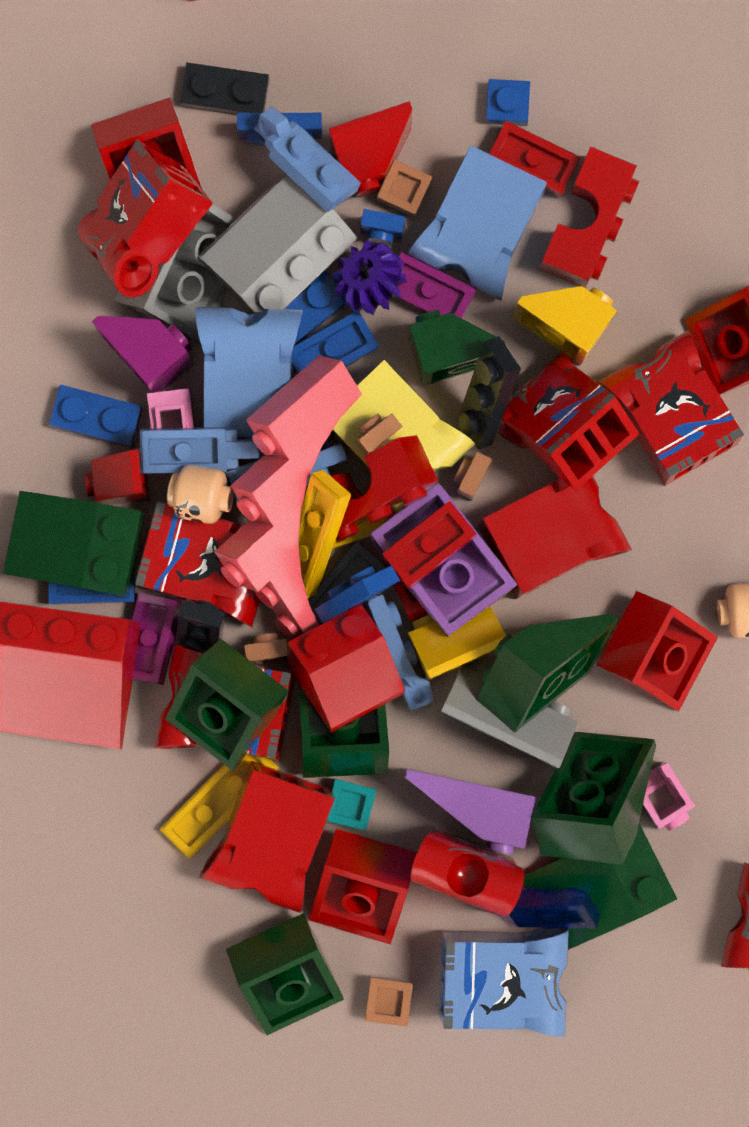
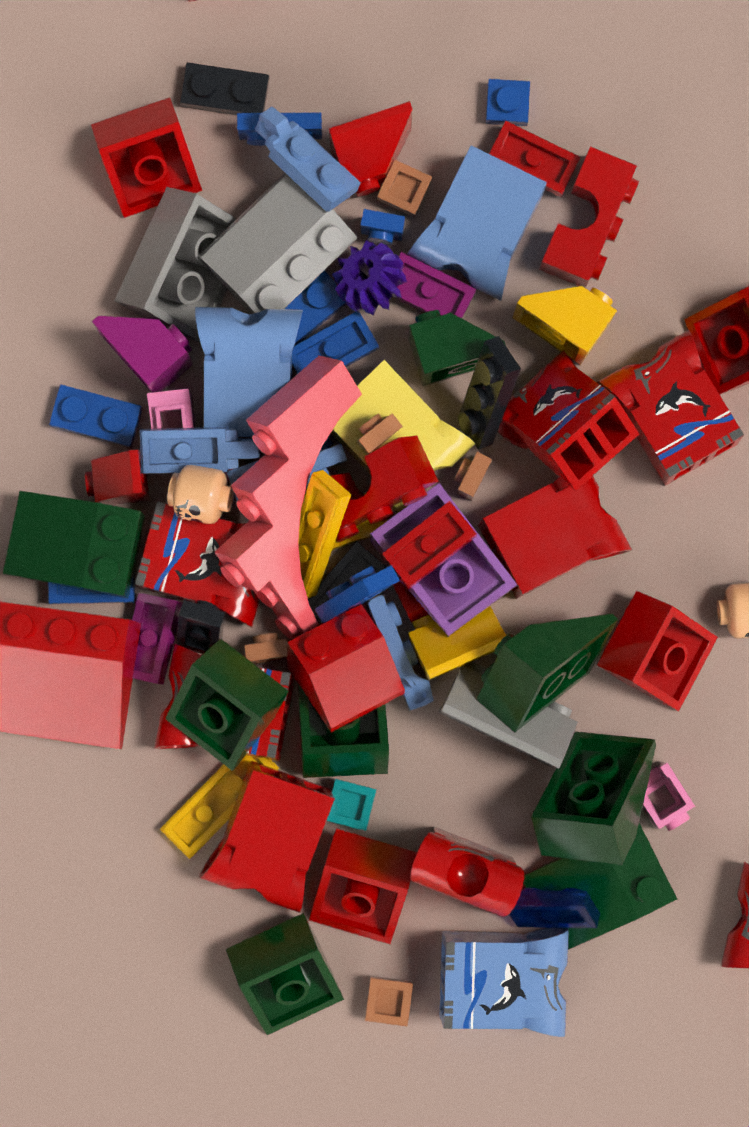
red piece [77,139,213,298] -> none
medium lavender slope [404,769,535,854] -> none

